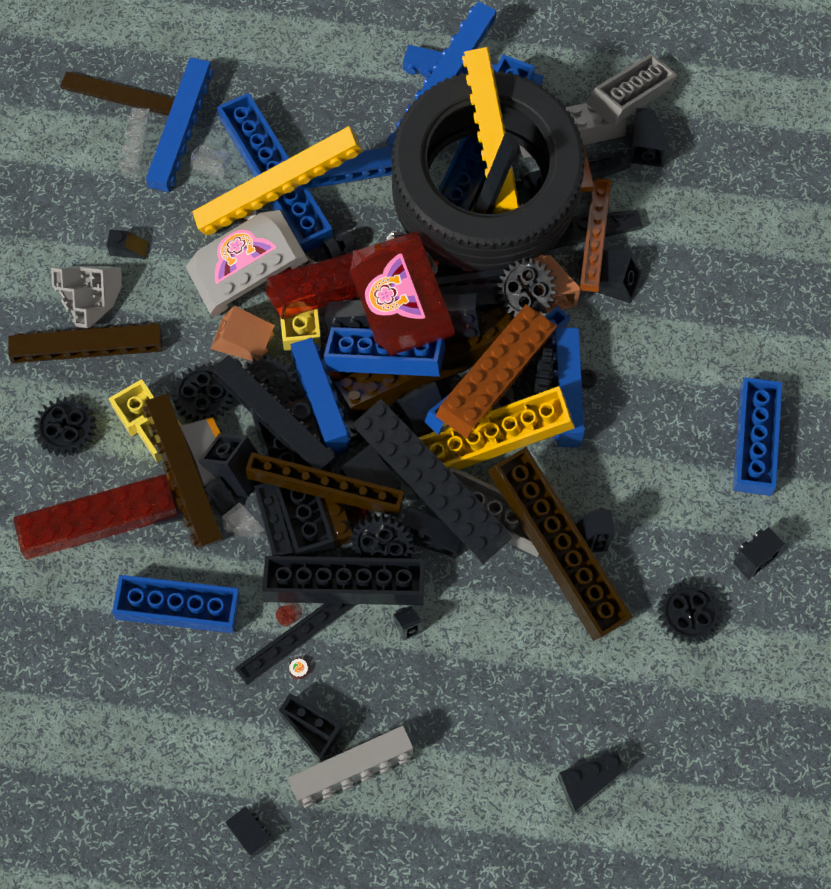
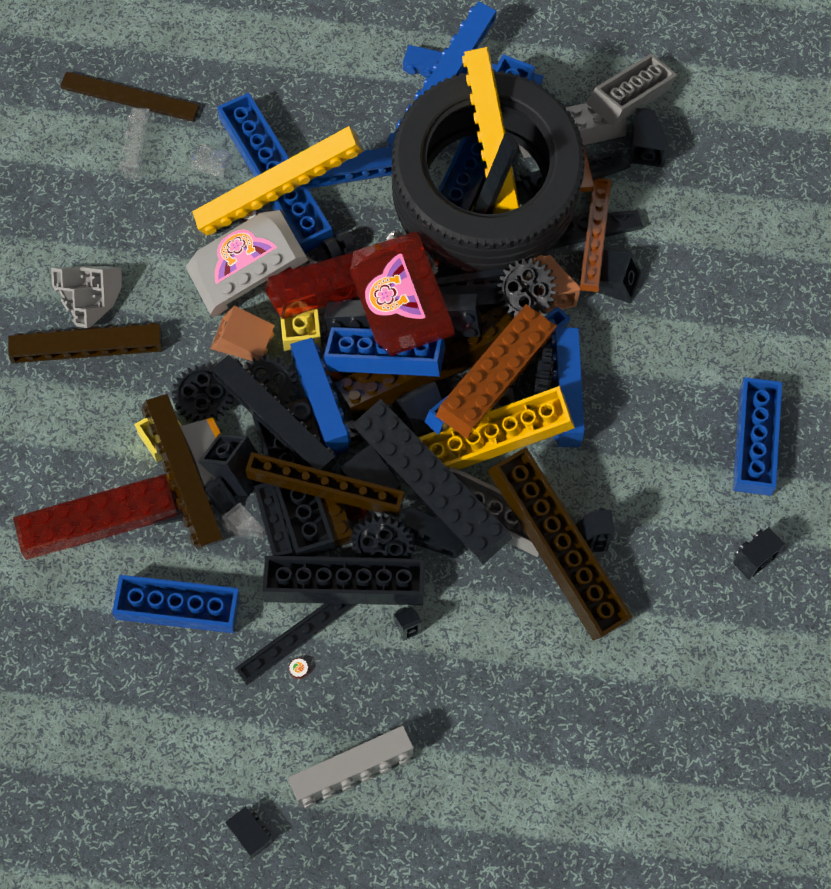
black gear [33,397,97,457] -> none
black slope [107,229,149,259] -> none
light yellow brick [109,379,154,437] -> none
blue brick [146,57,214,192] -> none
clear red tile [276,605,296,626] -> none
black wedge [279,693,343,763] -> none
black wedge [557,751,625,816] -> none
black tile [581,369,597,389] -> none
black gear [657,581,723,646] -> none

